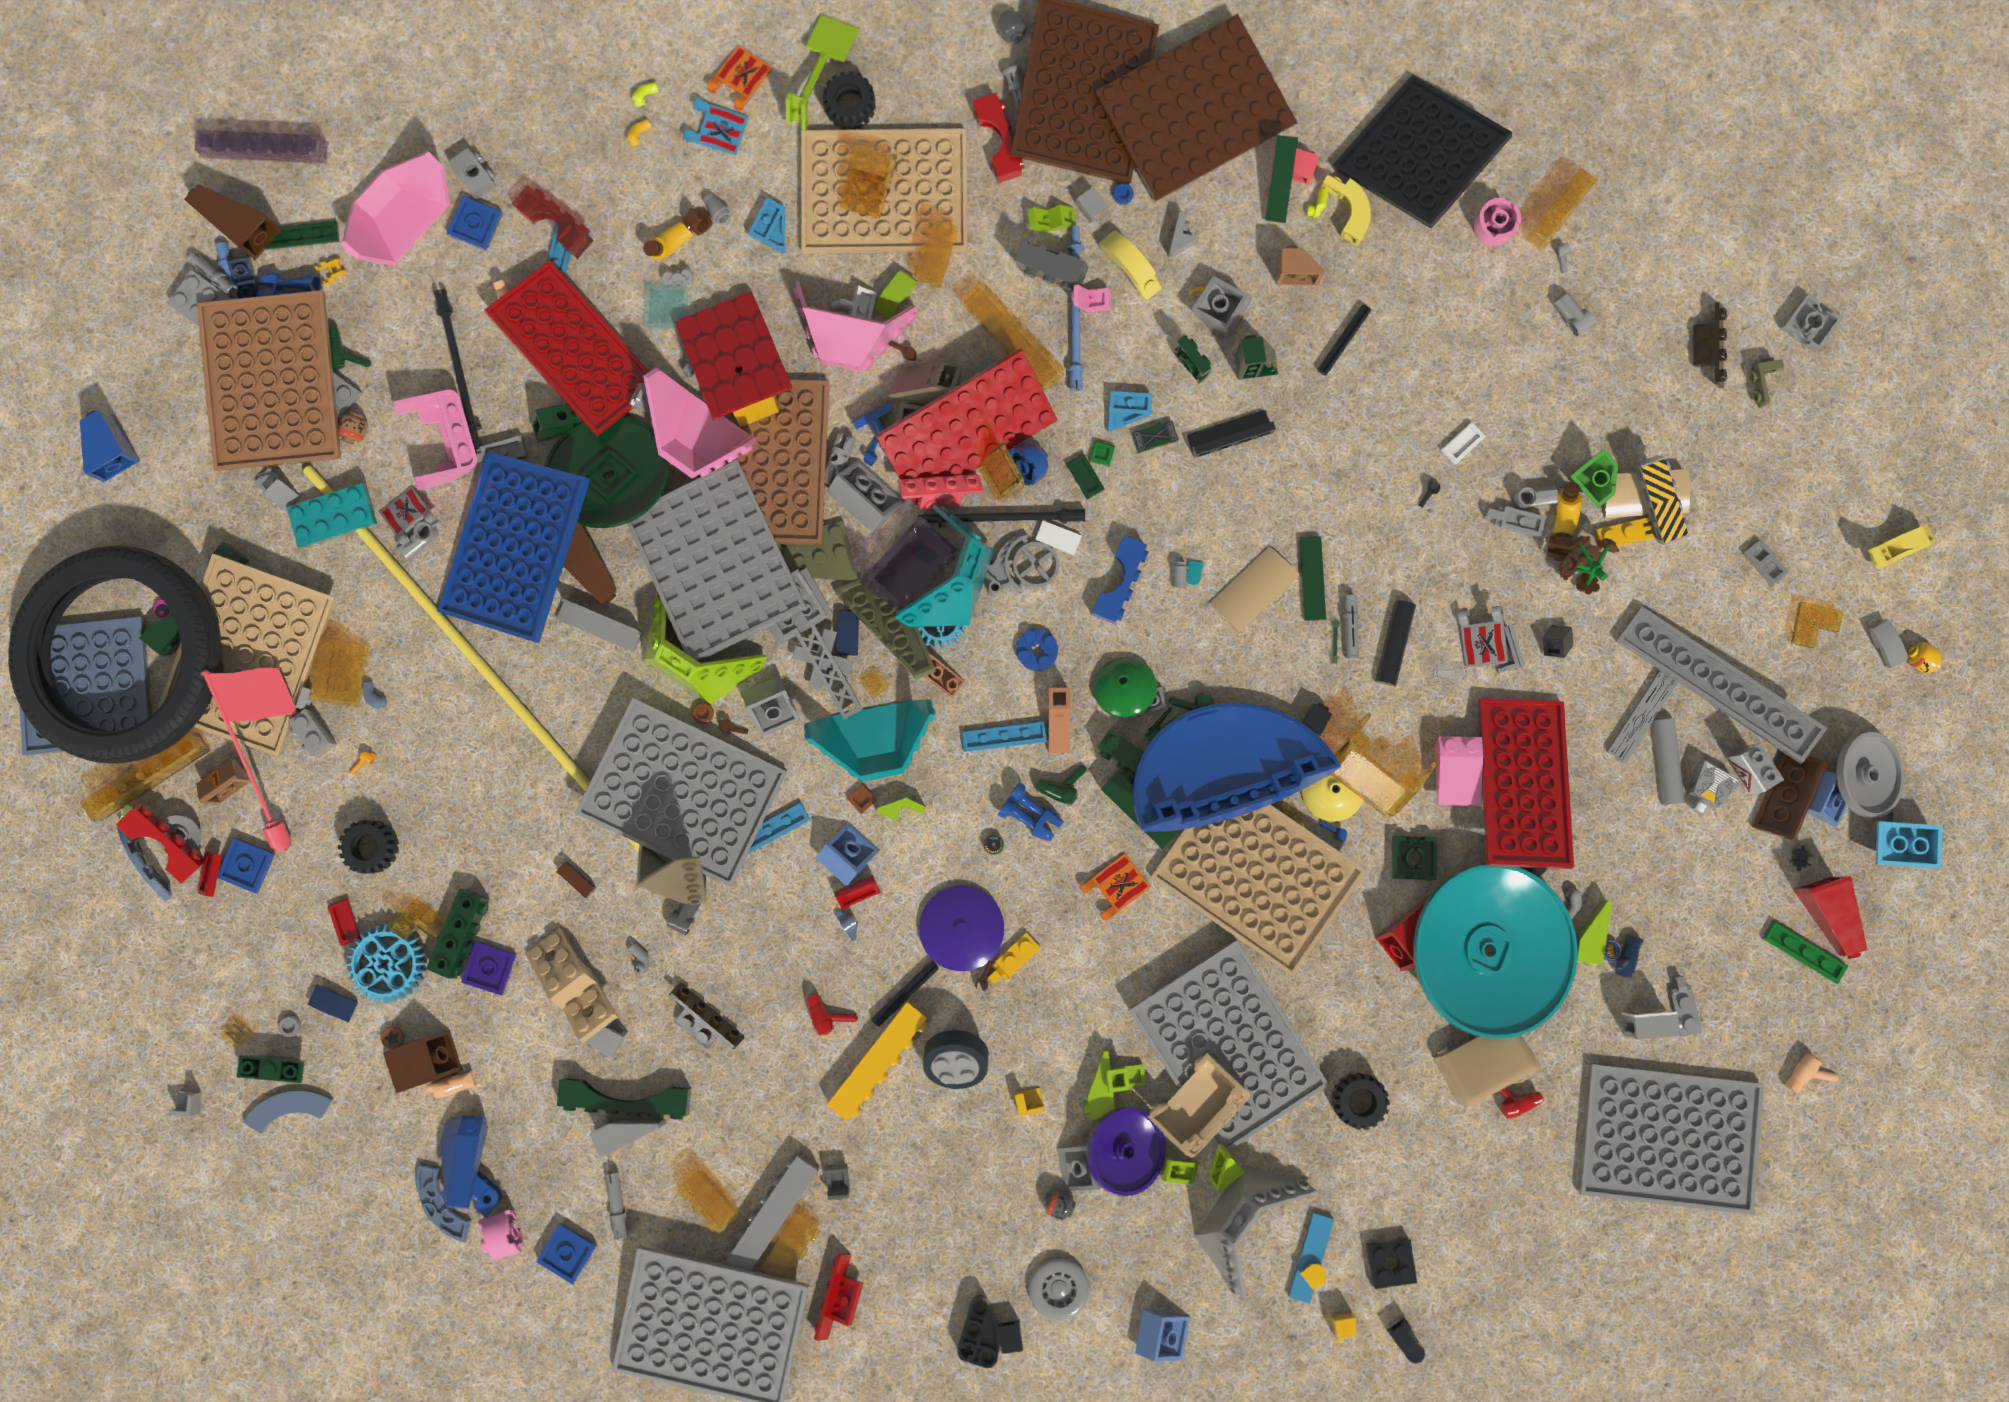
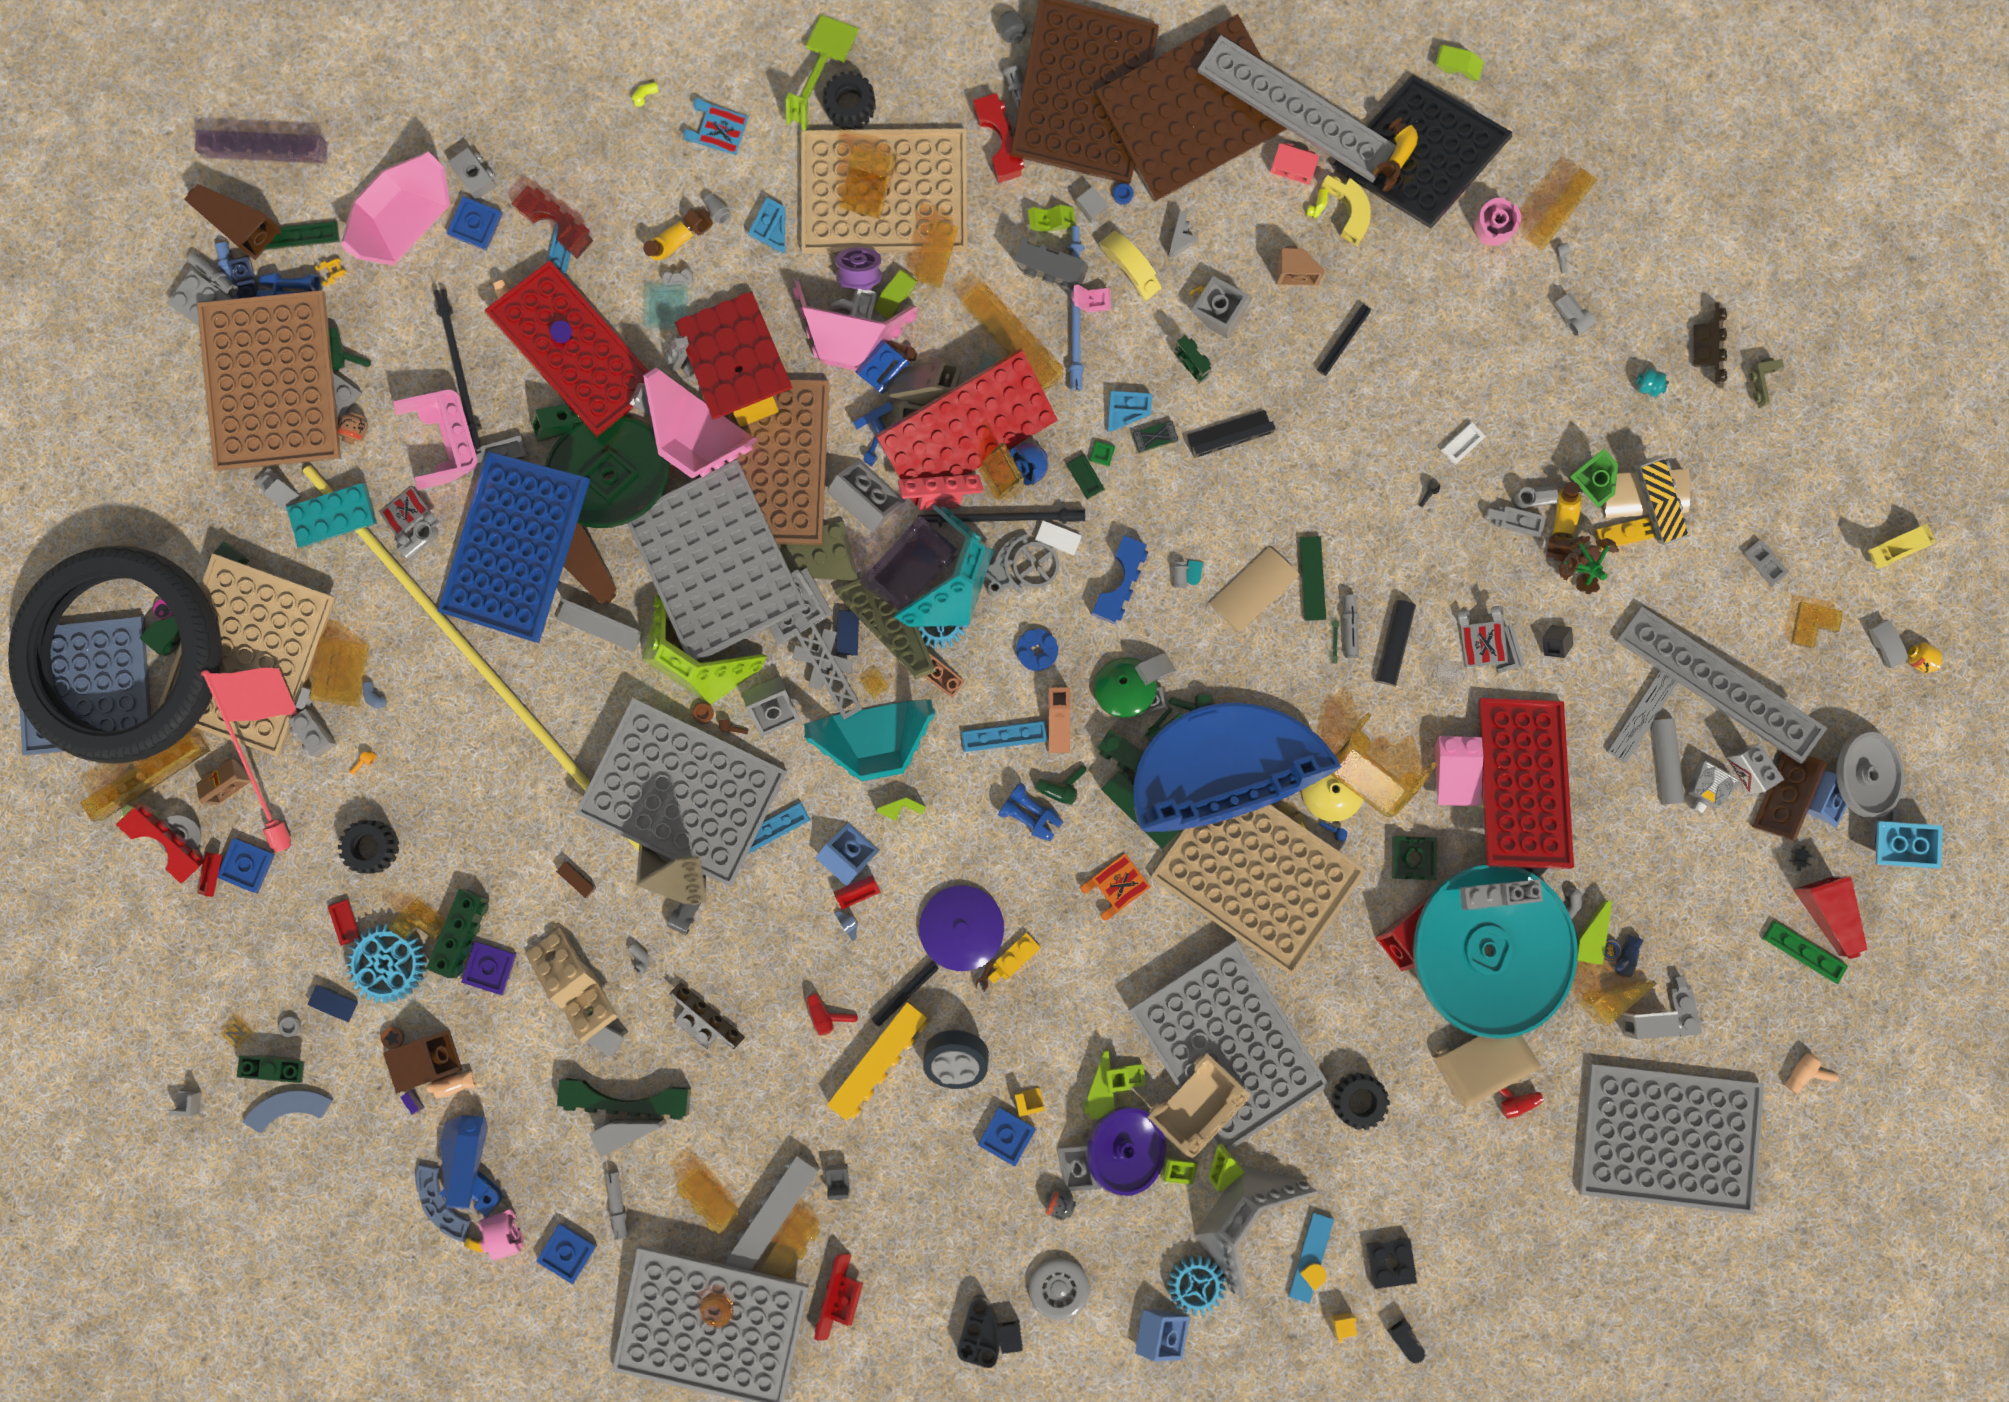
blue slope [80,410,140,482] -> none
sand blue tile [117,827,171,901] -> none
yellow arm [626,119,651,147] -> none
orange flag [707,45,772,112] -> none
light grey hinge [825,432,856,485] -> none
dark orange tile [847,785,877,814] -> none
black tile [983,834,1004,855] -> none
dark green wedge [1235,335,1278,380] -> none
dark green tile [1265,135,1298,223] -> none
black brick [1301,703,1332,736] -> none
light grey brick [1781,293,1843,353] -> none
none -> dark purple tile [400,1090,425,1115]
none -> yellow tile [464,1237,484,1253]
none -> dark purple tile [550,321,572,343]
none -> light grey hinge [664,336,689,371]
none -> clear orange piece [699,1293,734,1328]
none -> medium lavender wheel [835,247,882,290]
none -> blue plate [855,340,910,394]
none -> blue plate [978,1107,1036,1167]
none -> light grey slope [1135,653,1176,686]
none -> medium azure gear [1167,1255,1226,1316]
none -> light grey plate [1197,35,1396,183]
none -> piece [1372,117,1418,192]
none -> lime slope [1435,45,1484,81]
none -> light grey slope [1460,879,1543,910]
none -> clear yellow slope [1579,978,1657,1026]
none -> teal piece [1635,368,1669,398]

